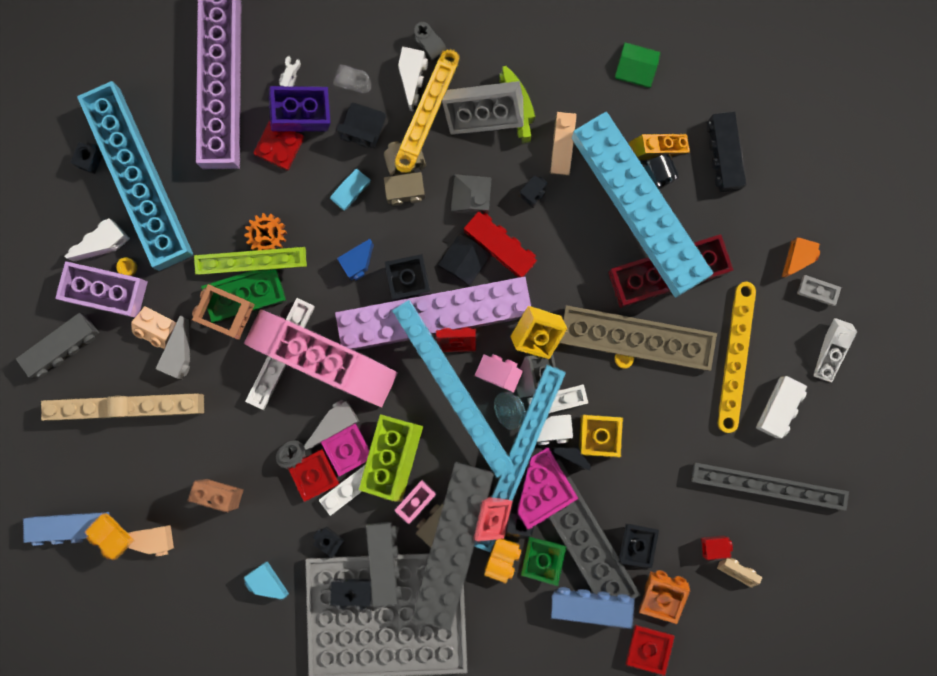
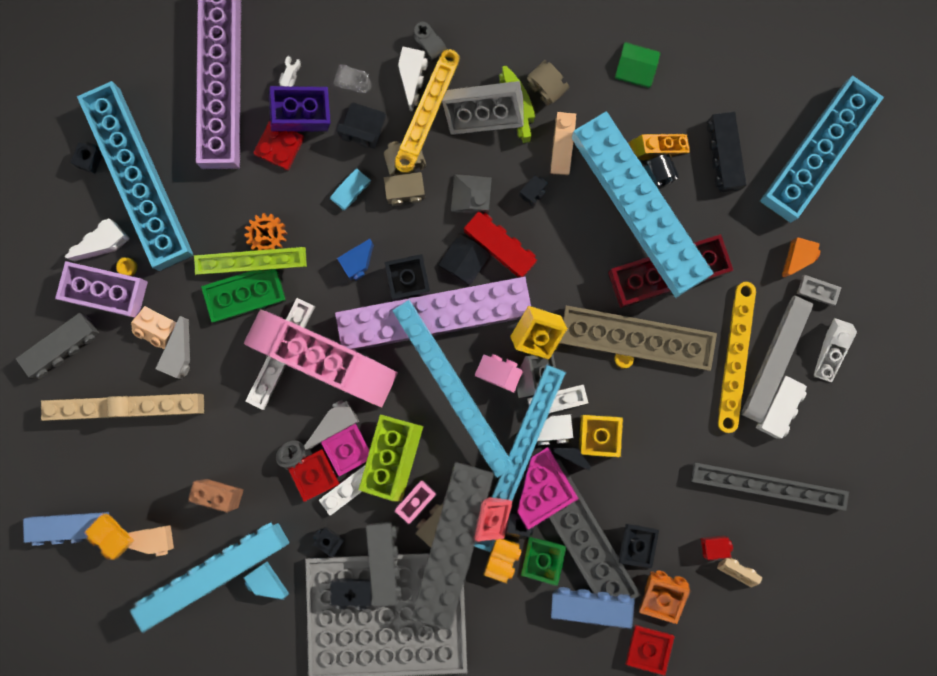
nougat window [192,284,255,340] -> none
red plate [436,327,476,352] -> none
clear light blue plate [494,391,525,430] -> none
none -> medium azure brick [131,523,290,632]
none -> dark tan brick [527,60,569,106]
none -> light grey beam [741,295,813,423]
none -> medium azure brick [760,75,884,223]

